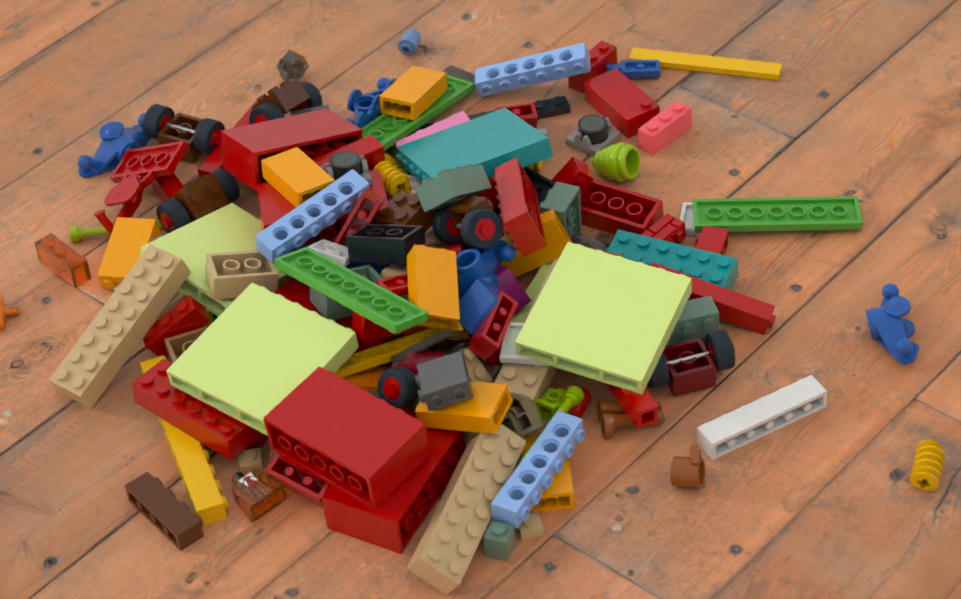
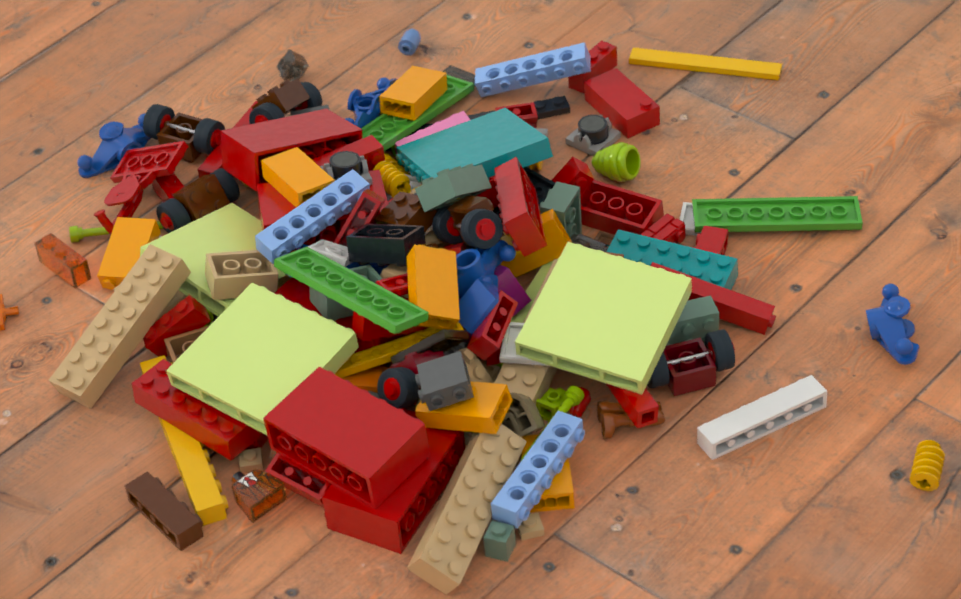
blue hinge [607,60,660,79] -> none
coral brick [638,101,692,155] -> none
dark orange piece [670,445,705,488] -> none

